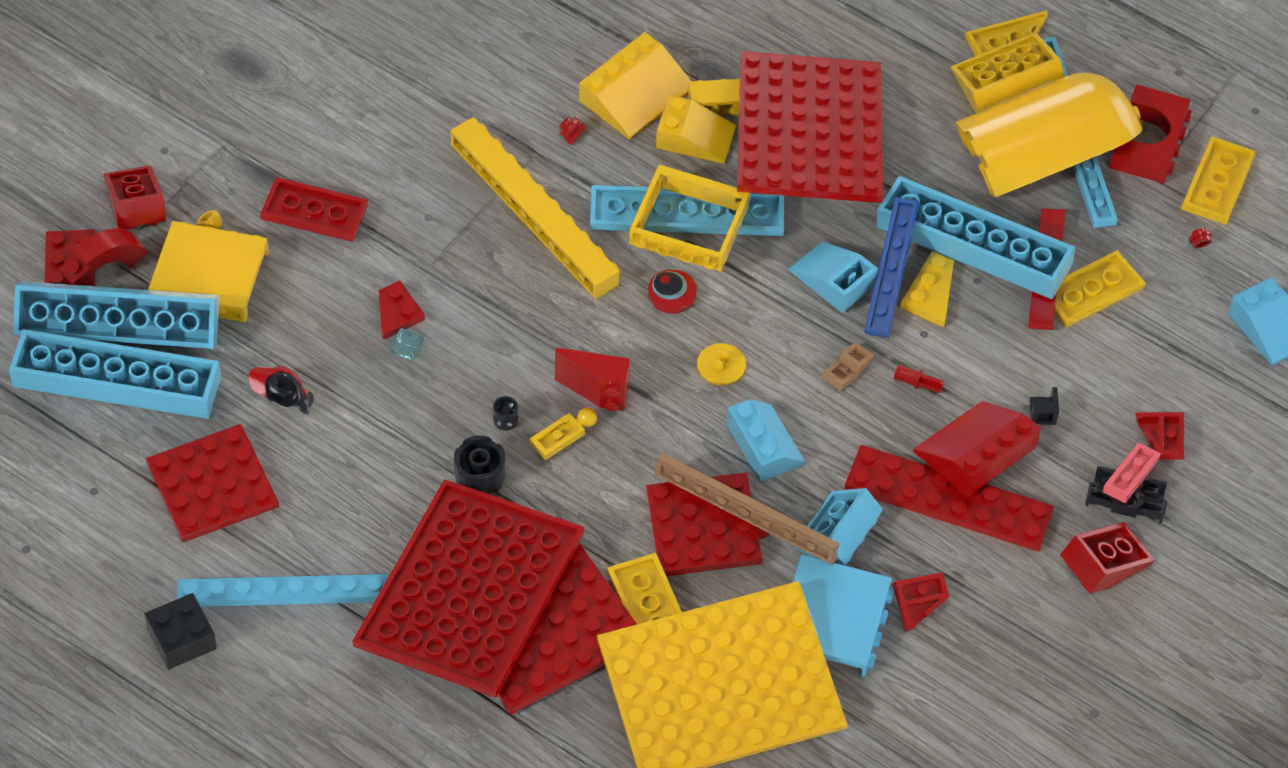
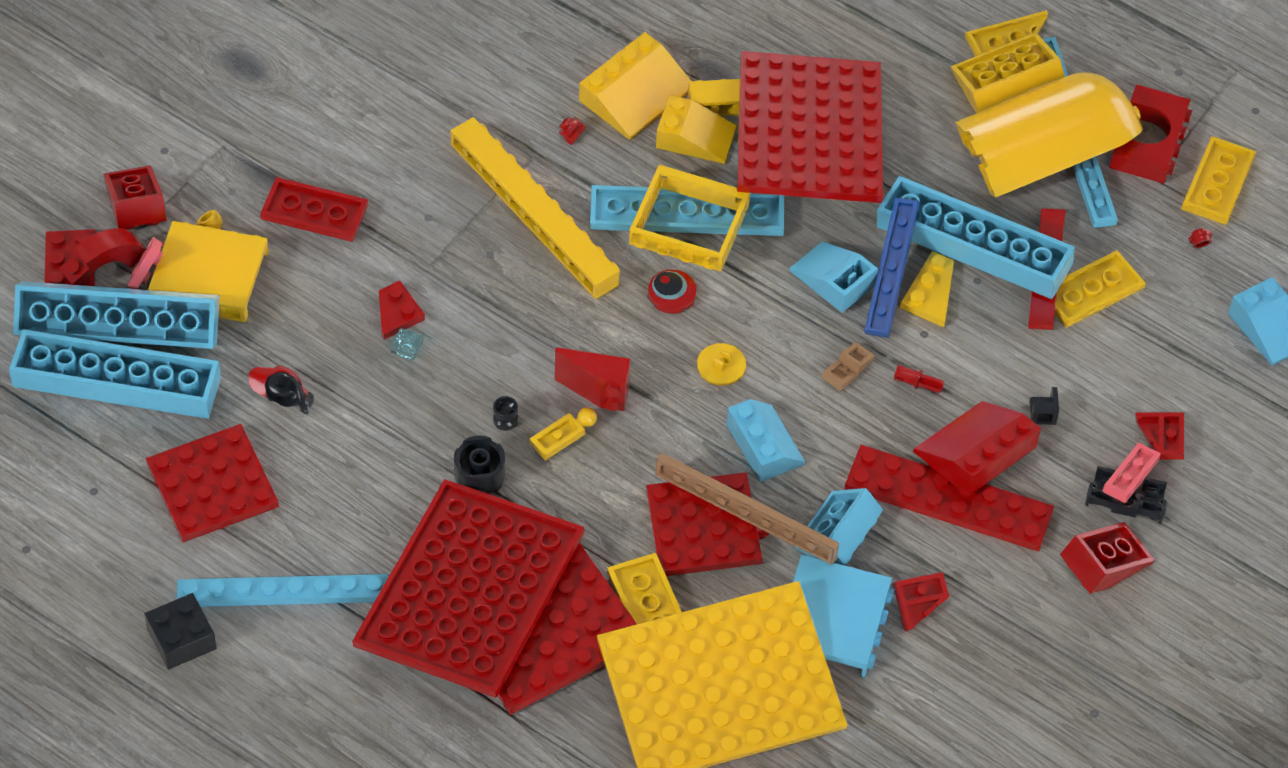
none -> coral plate [128,237,163,289]

